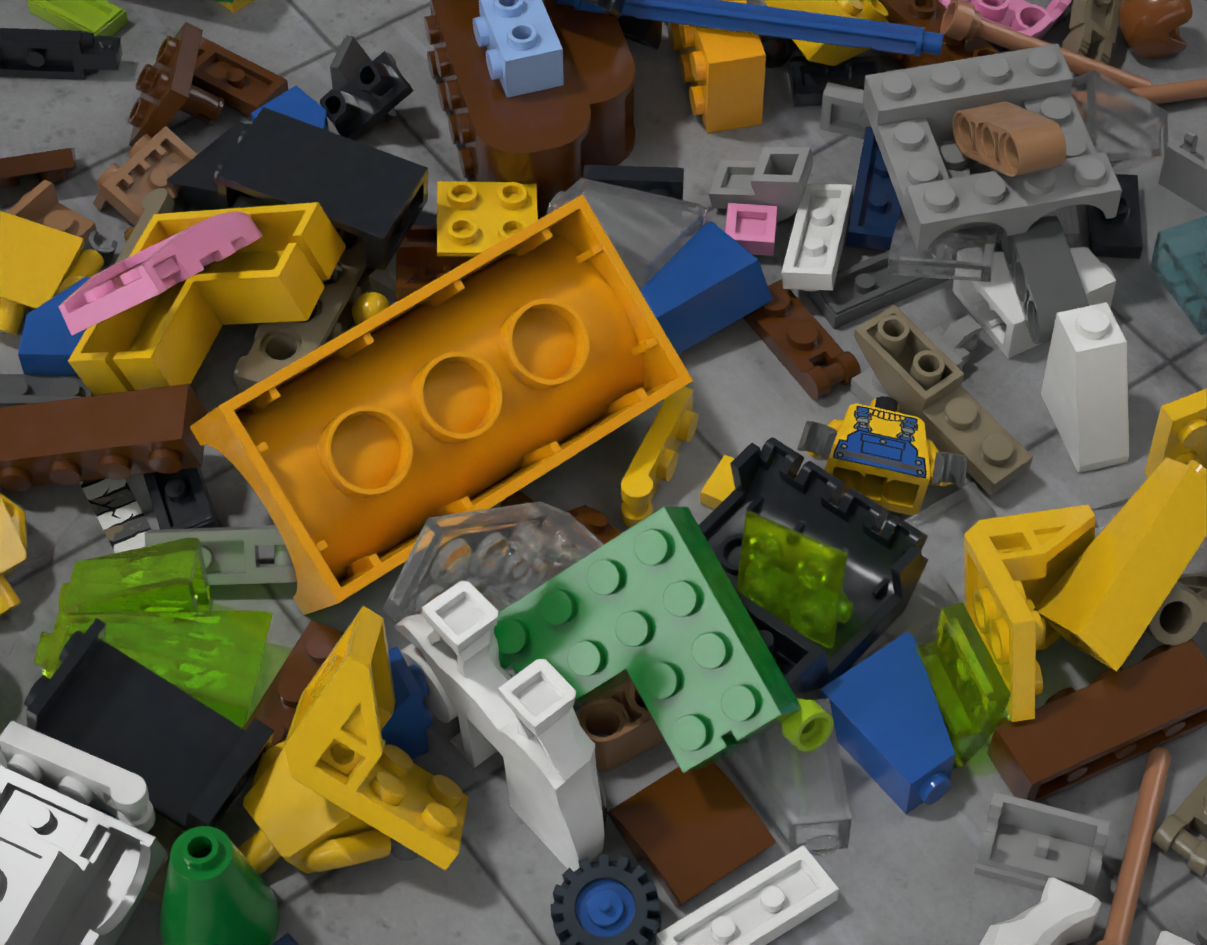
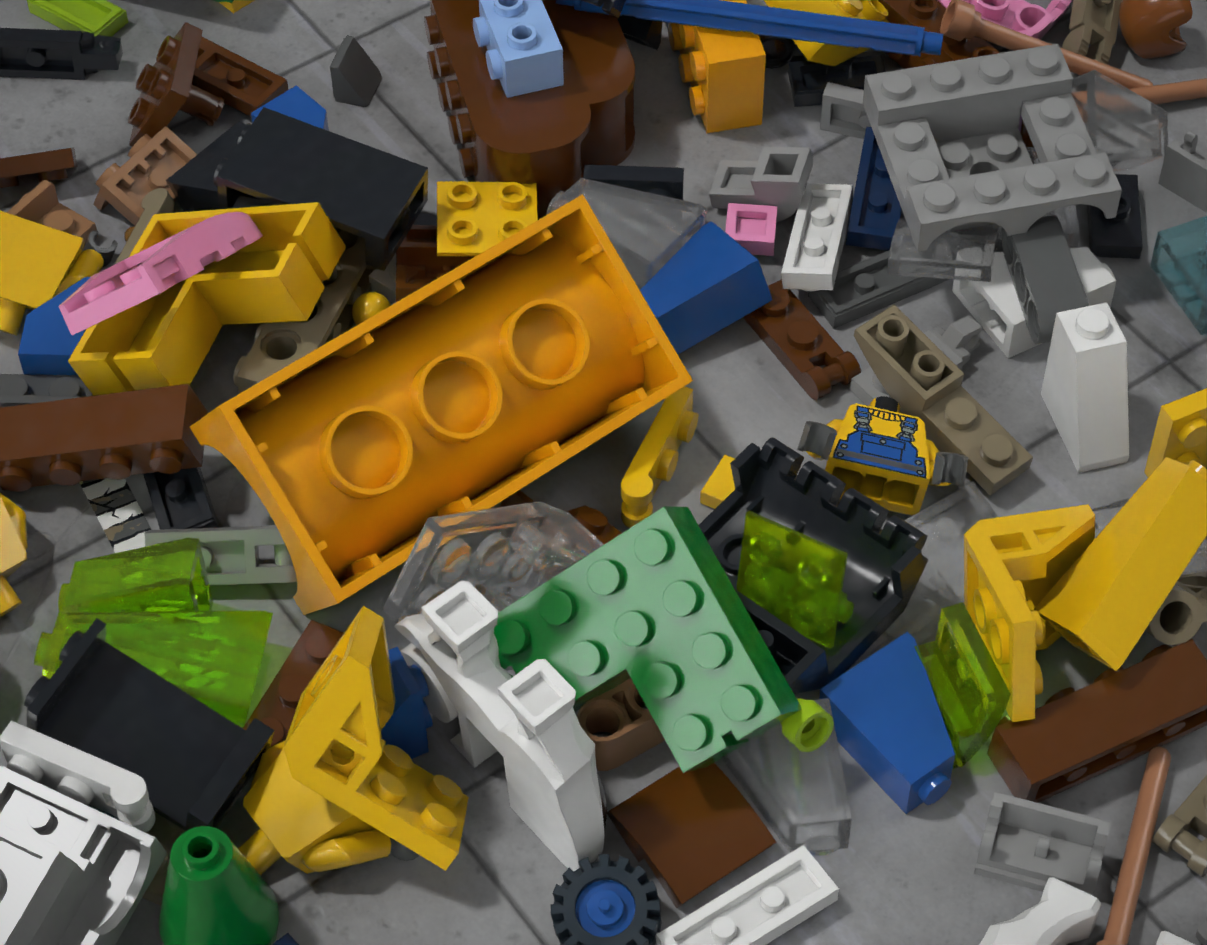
black hips [320,51,414,141] -> none
medium nougat beam [953,101,1067,177] -> none

